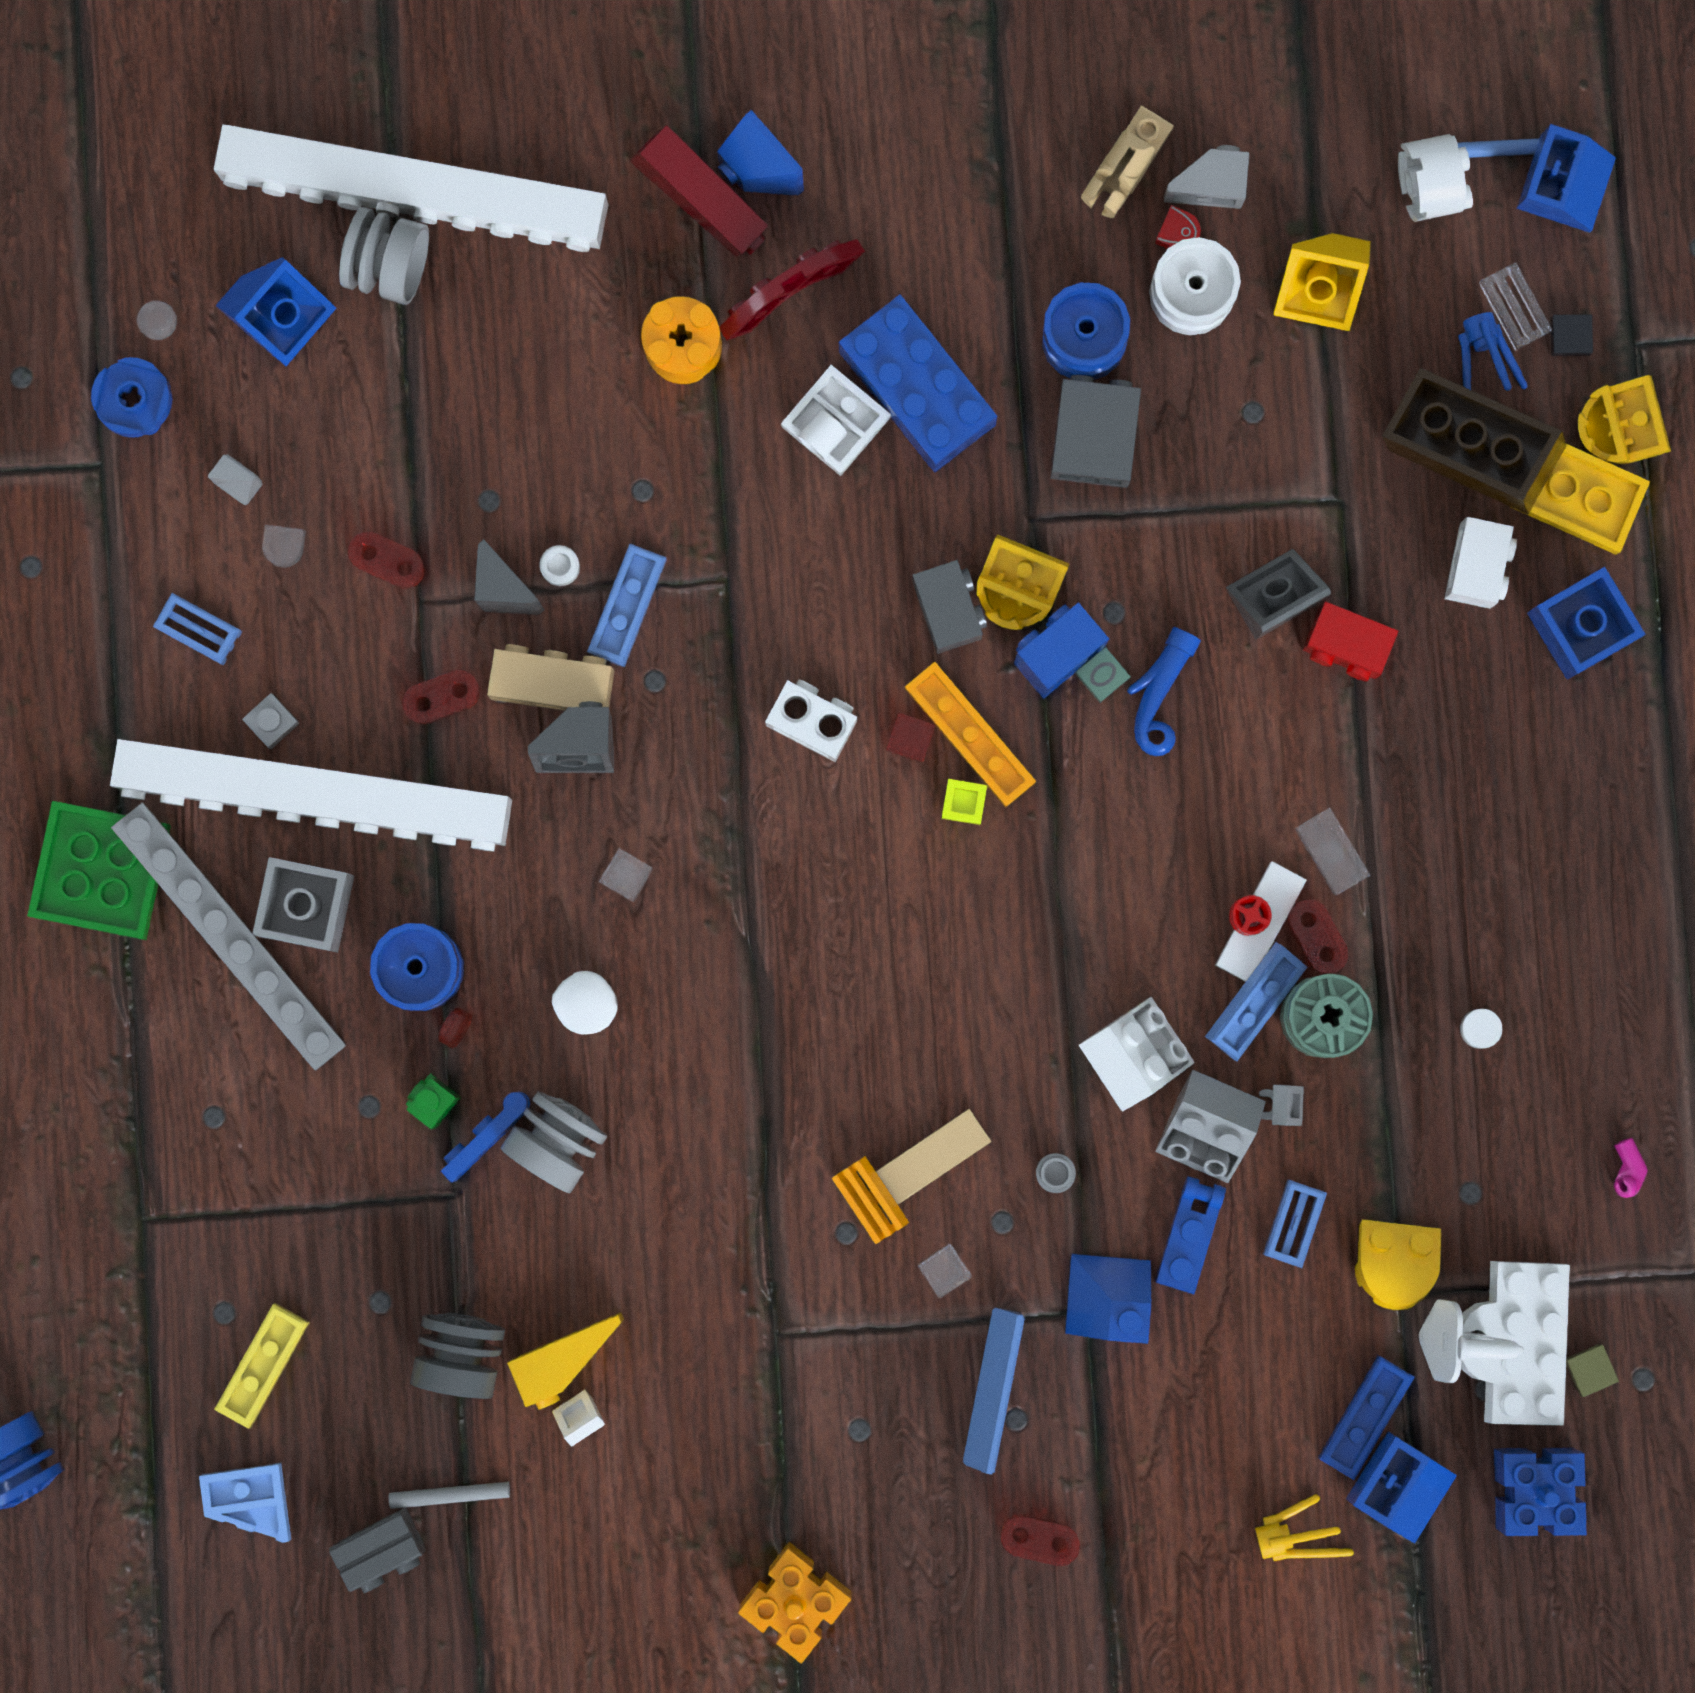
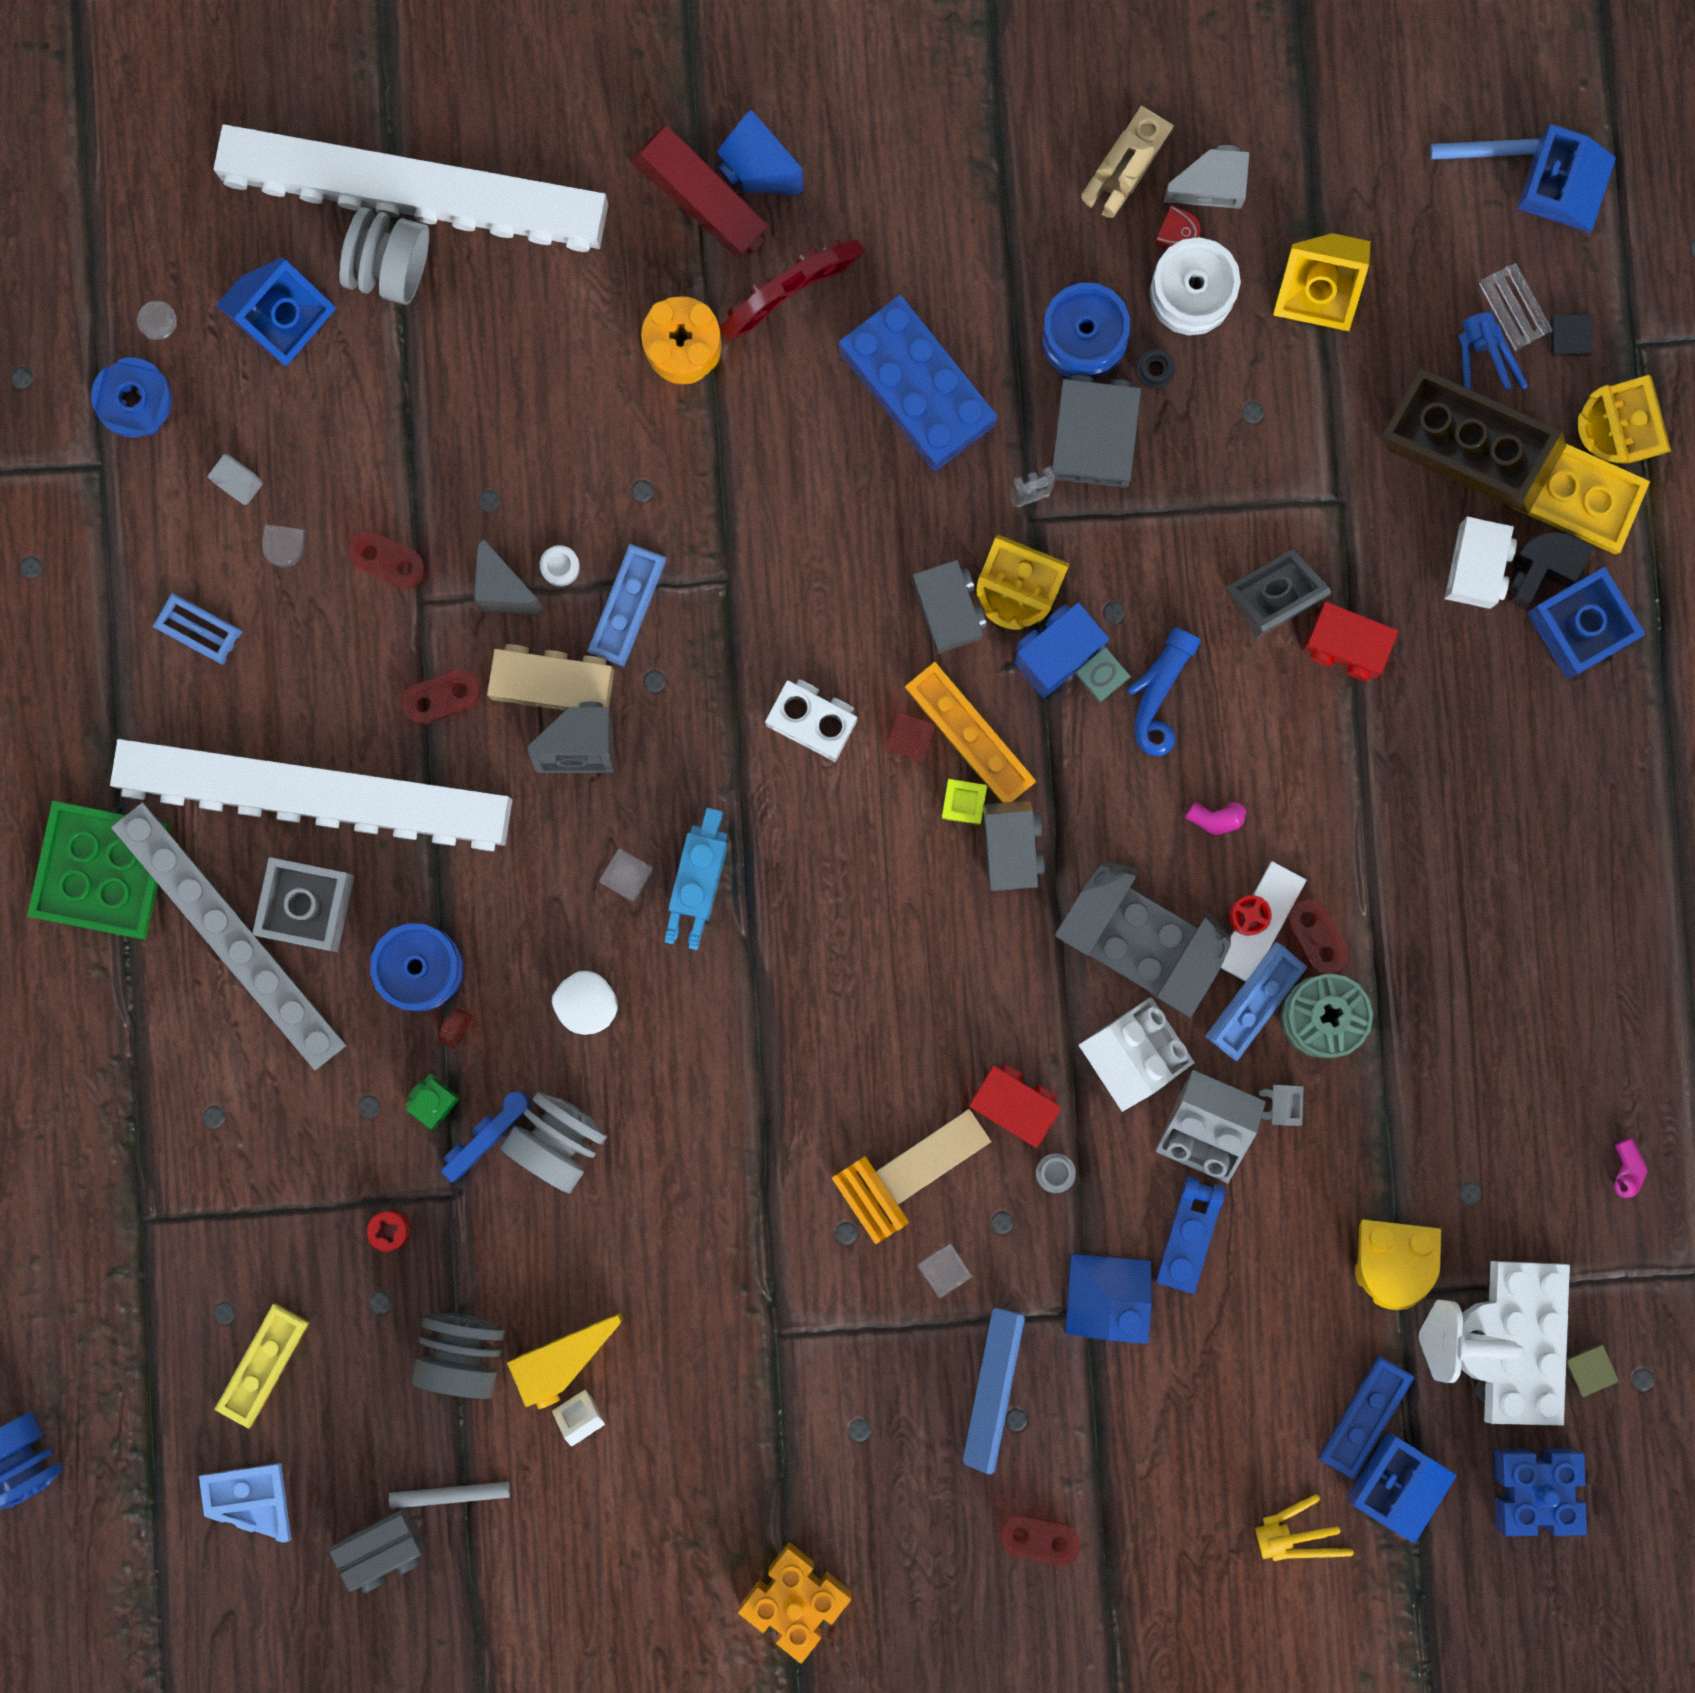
light grey plate [242,693,300,749] -> none
white plate [781,365,891,476] -> none
medium blue tile [1263,1180,1327,1268] -> none
clear plate [1294,808,1371,896] -> none
white brick [1398,134,1473,222] -> none
white tile [1460,1009,1502,1048] -> none
none -> red wheel [367,1210,411,1252]
none -> dark azure hinge [665,807,728,950]
none -> red brick [968,1063,1062,1149]
none -> dark grey brick [983,801,1044,891]
none -> clear tile [1010,466,1055,508]
none -> dark grey piece [1054,861,1231,1018]
none -> black plate [1136,349,1176,389]
none -> dark pink arm [1185,801,1246,835]
none -> black brick [1508,532,1594,609]

